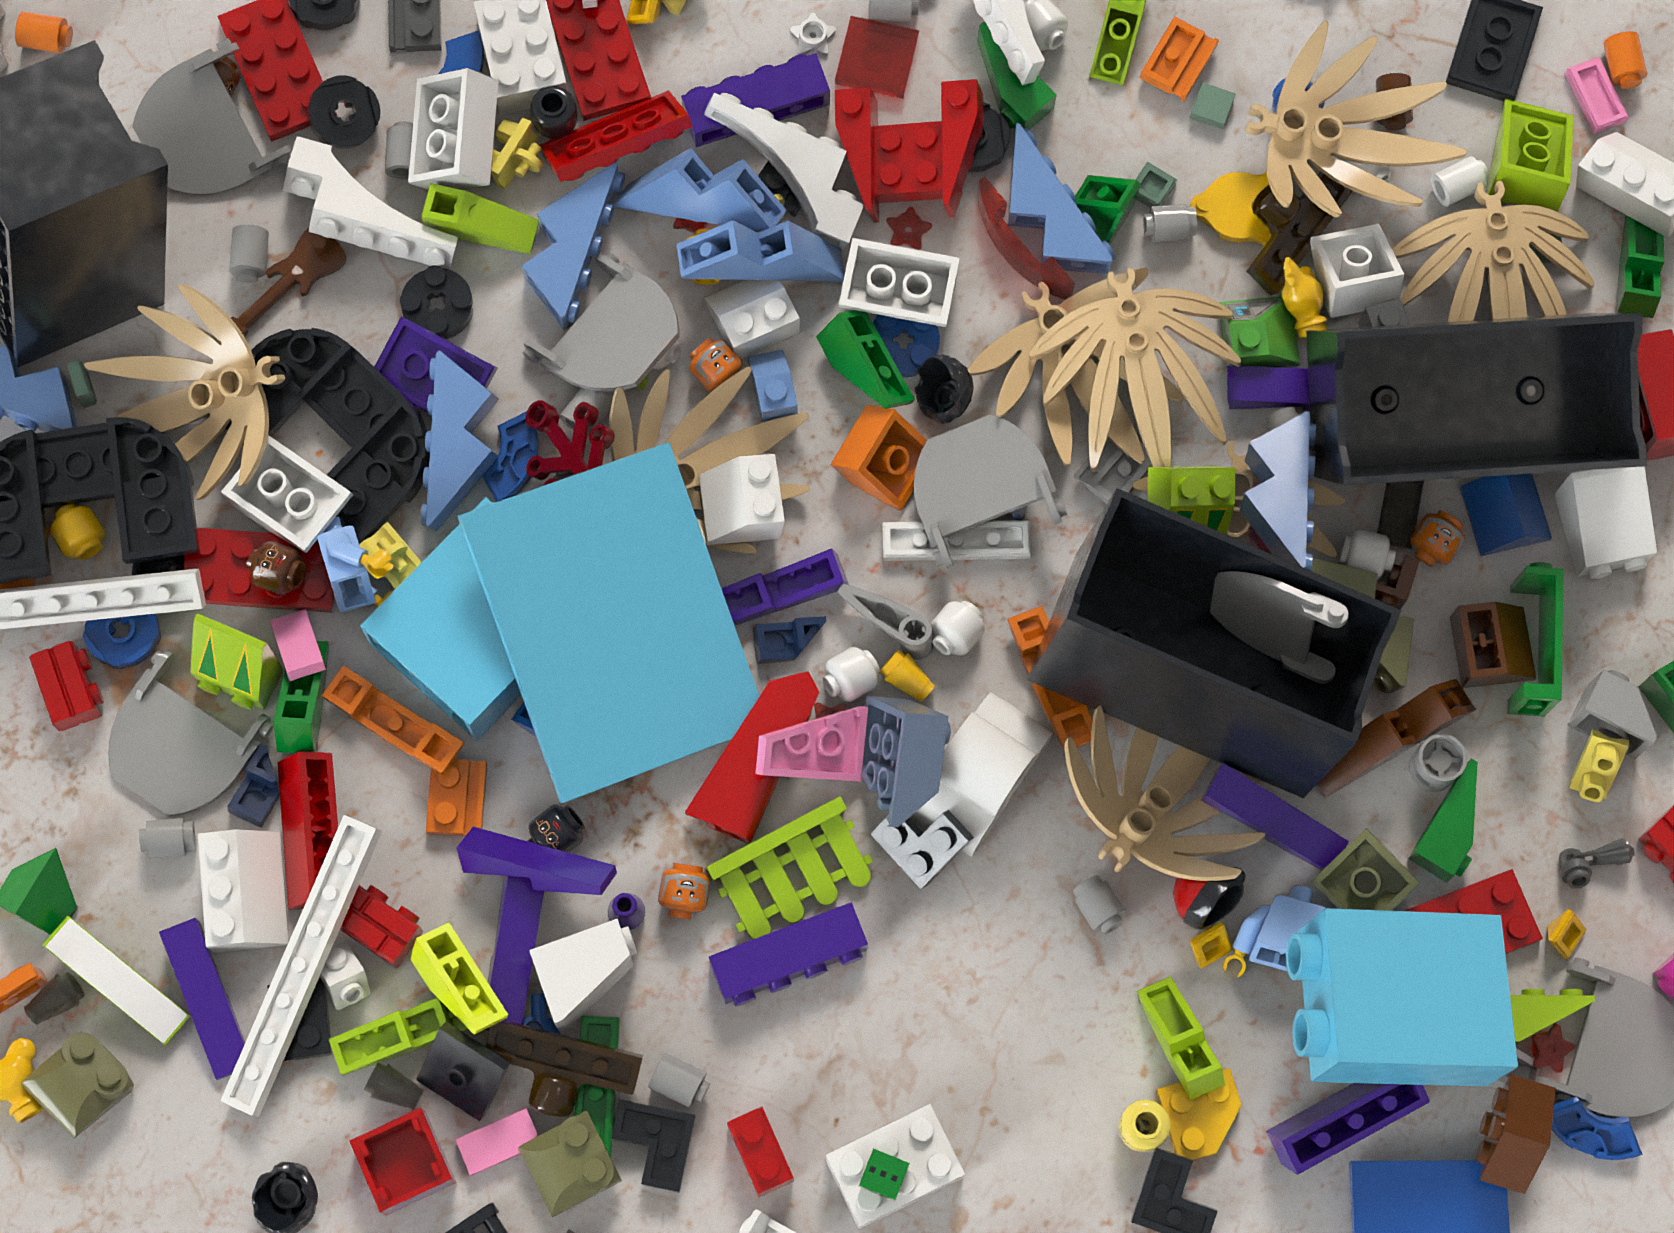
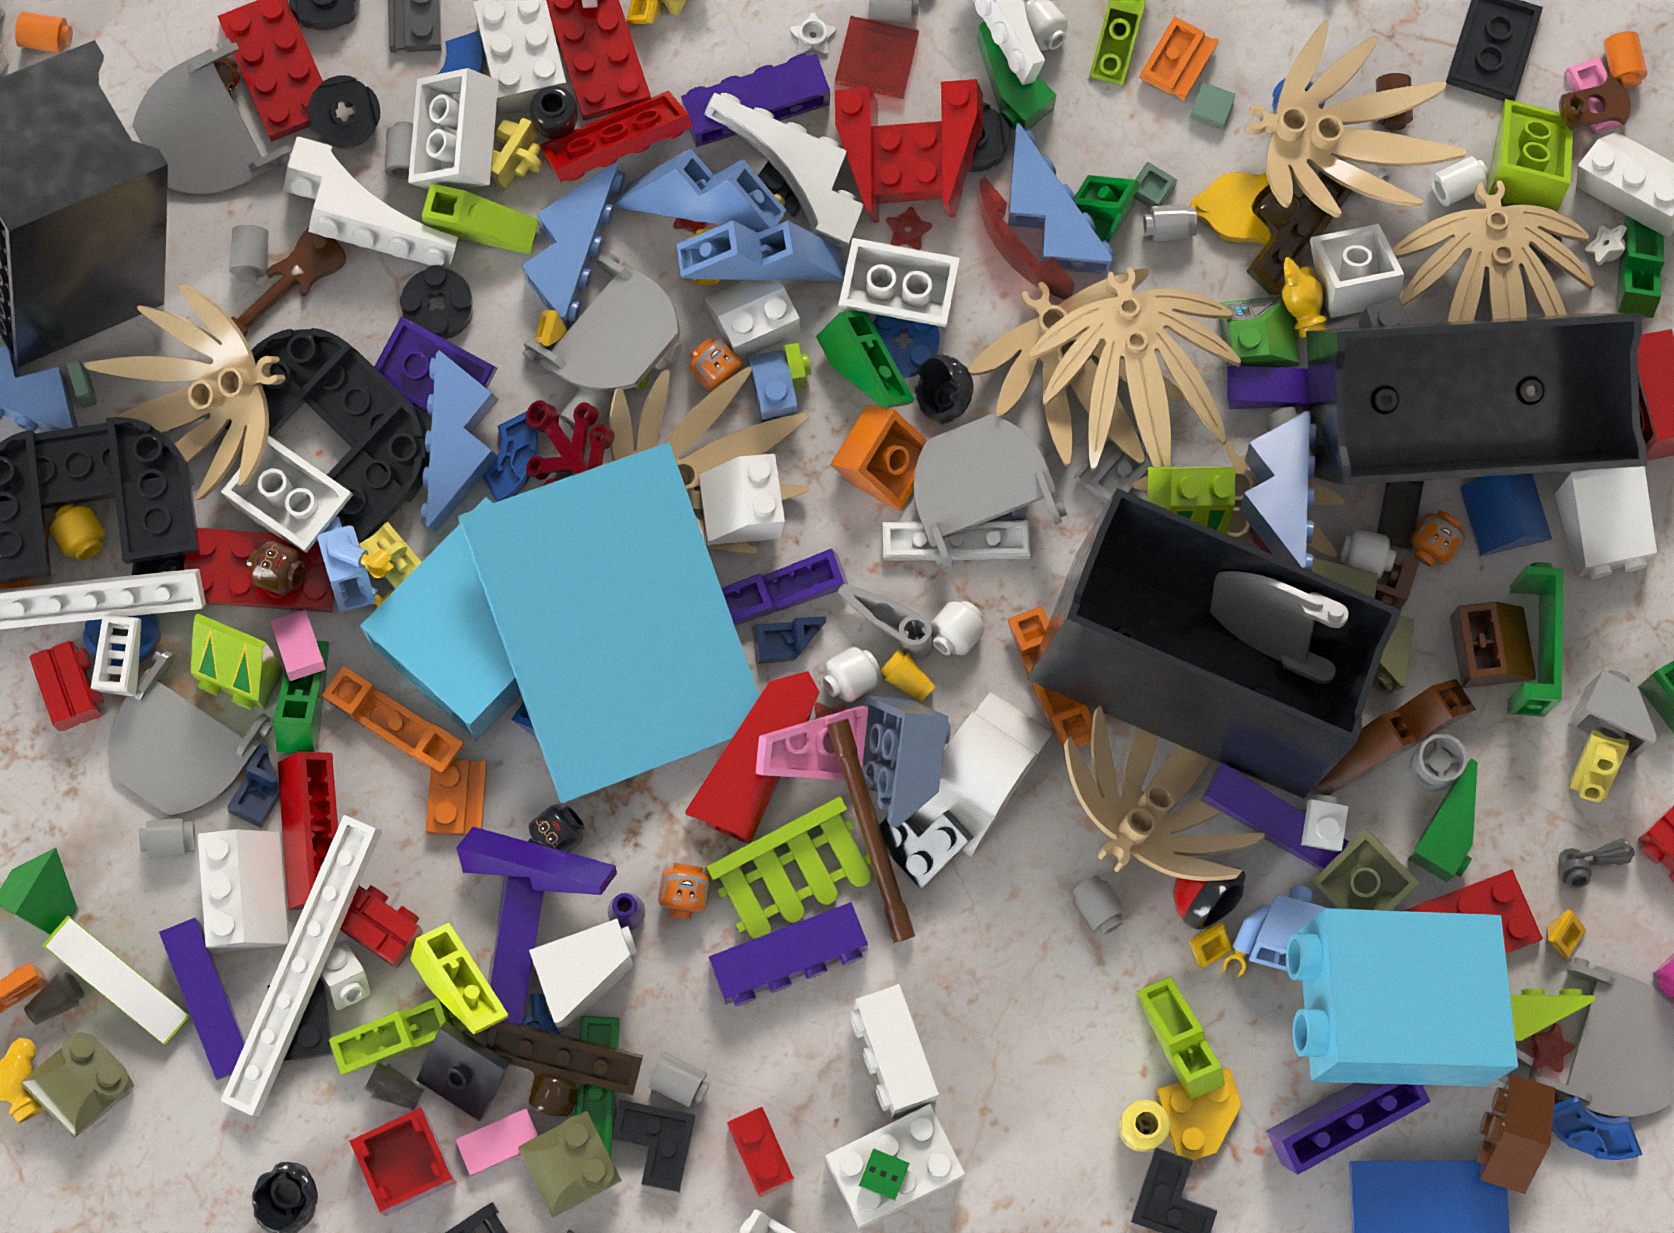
none -> white slope [91,615,141,696]
none -> yellow slope [534,309,567,346]
none -> lime plate [784,342,812,390]
none -> reddish brown piece [827,718,915,943]
none -> white brick [850,984,939,1118]
none -> white bracket [1301,795,1348,852]
none -> reddish brown piece [1559,75,1631,130]
none -> white plate [1585,225,1627,265]

